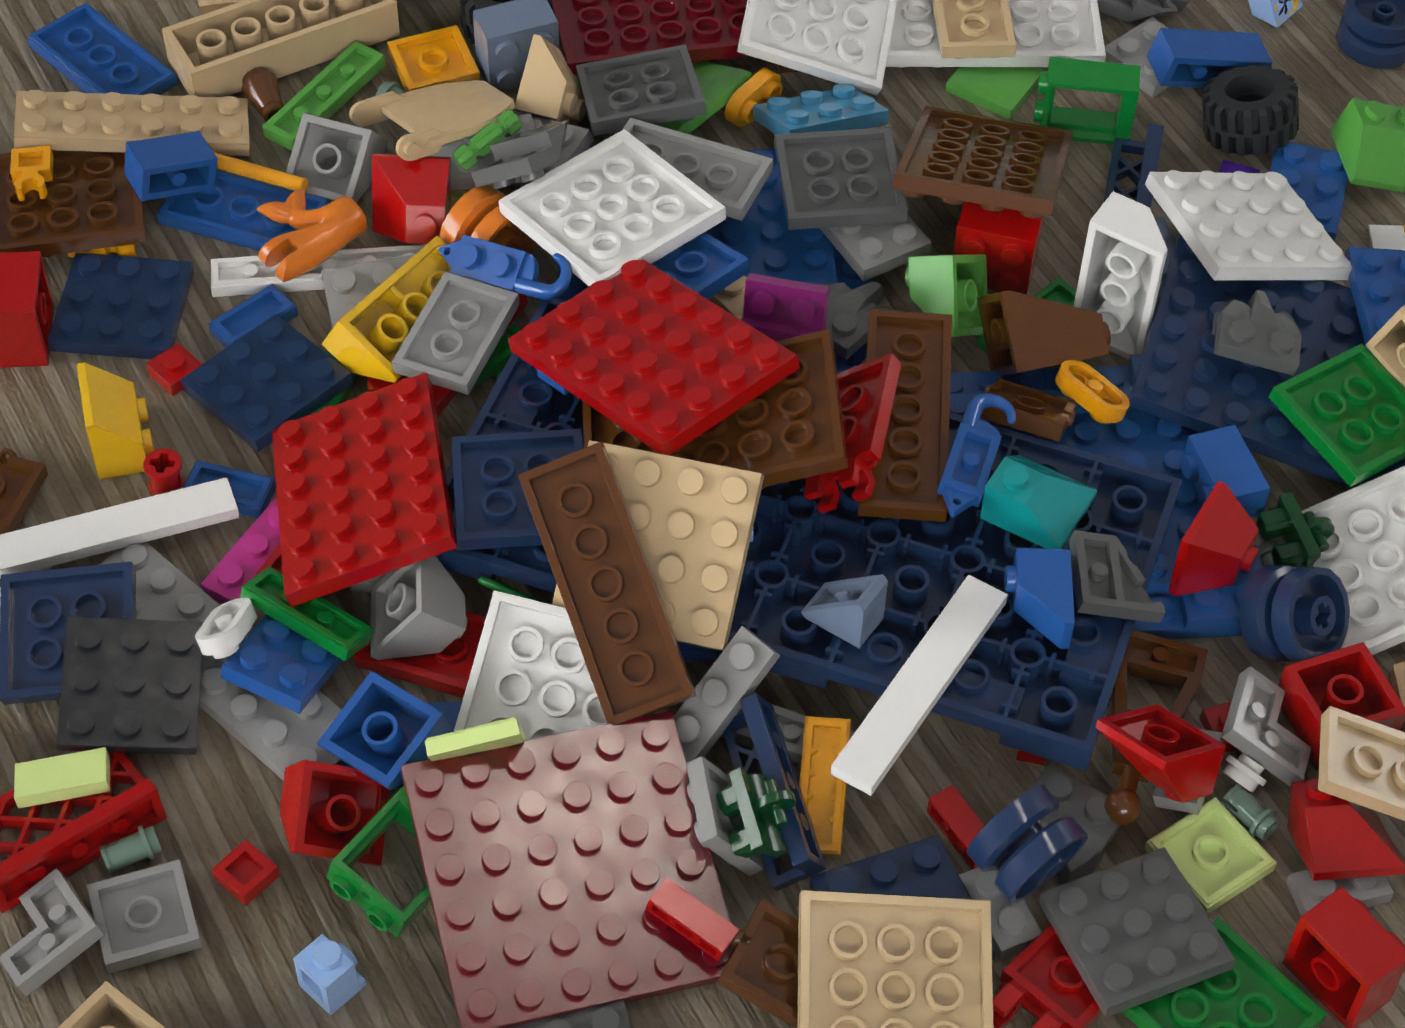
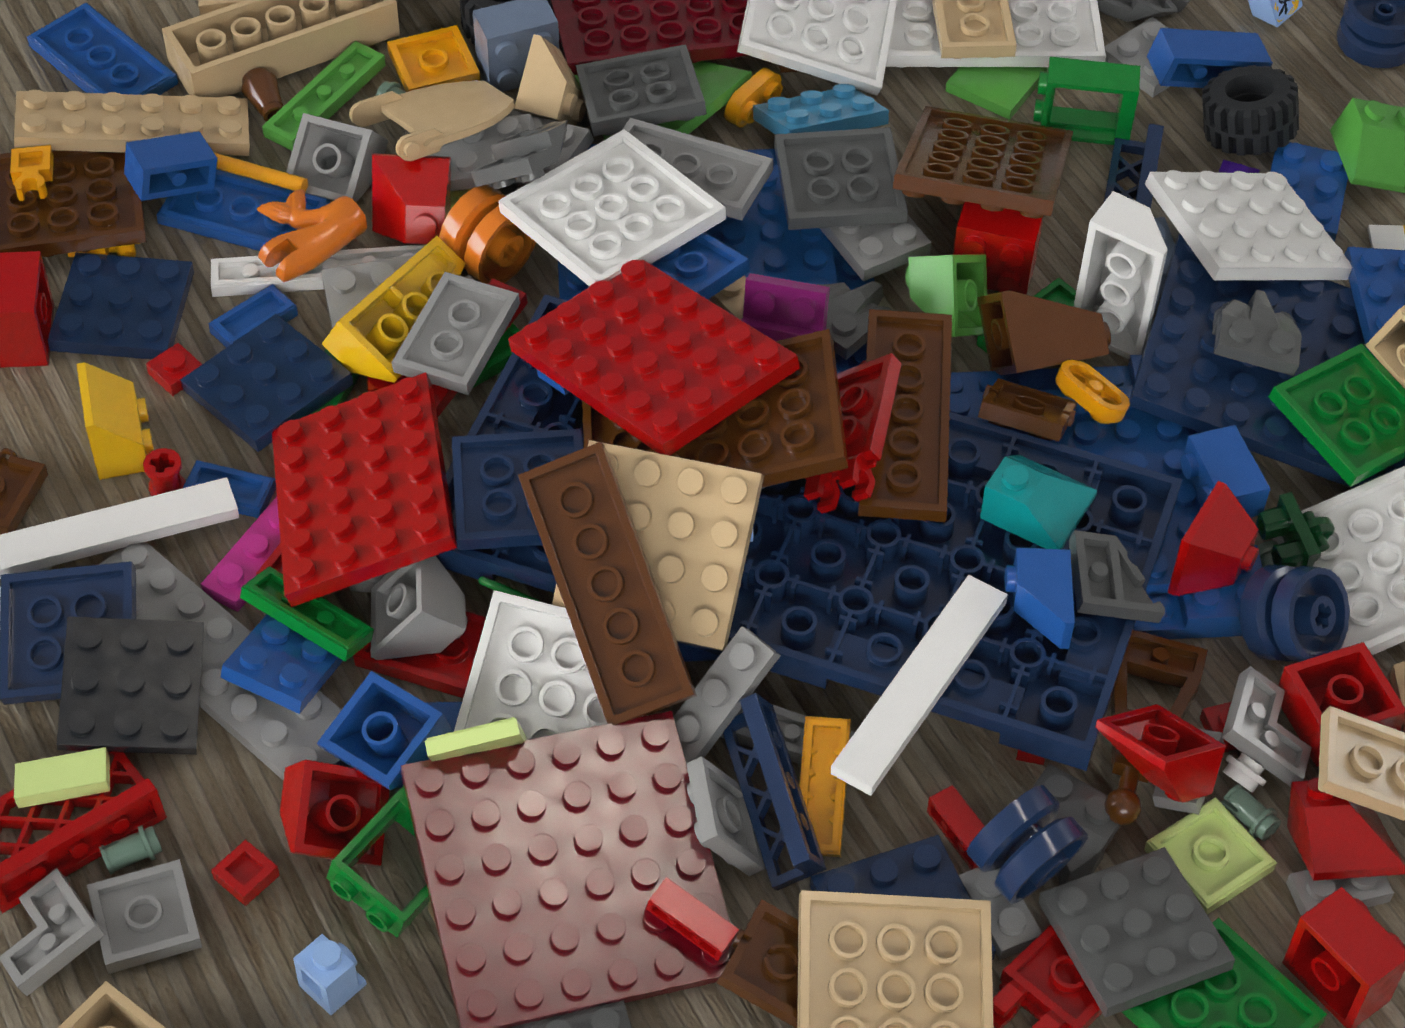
white plate [195,598,257,659] -> none
blue plate [438,235,572,300] -> none
bright green axle [452,110,522,170] -> none
dark green hips [716,767,796,858] -> none
sand blue slope [801,574,888,649] -> none
blue plate [937,393,1016,518] -> none

